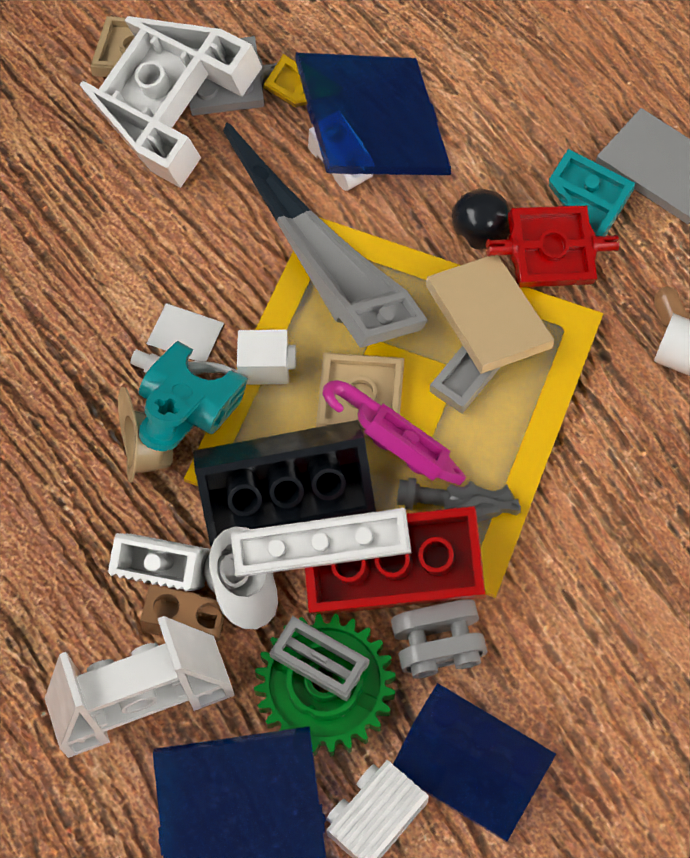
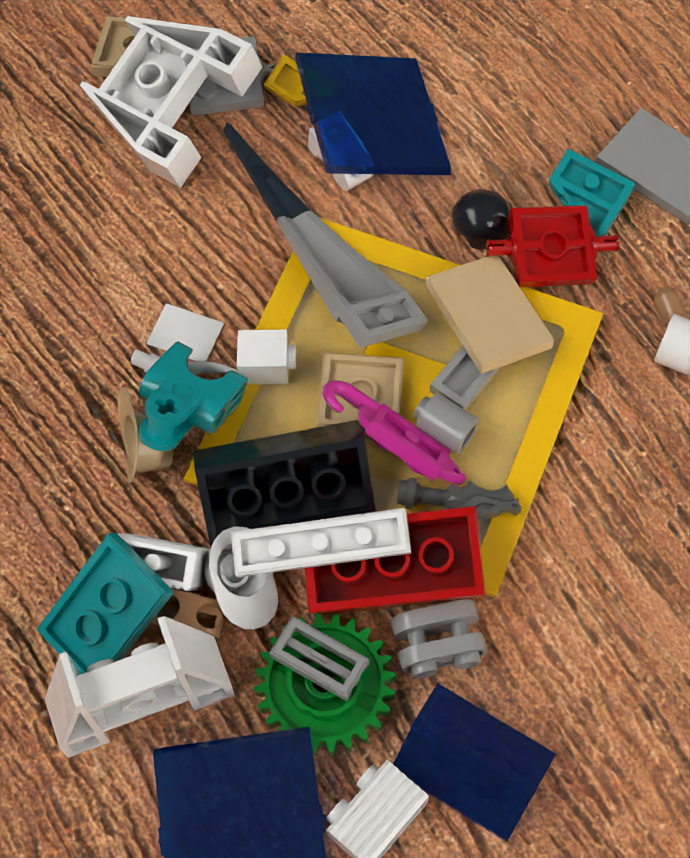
none -> teal tile [36,533,174,674]
none -> light grey brick [413,393,480,454]

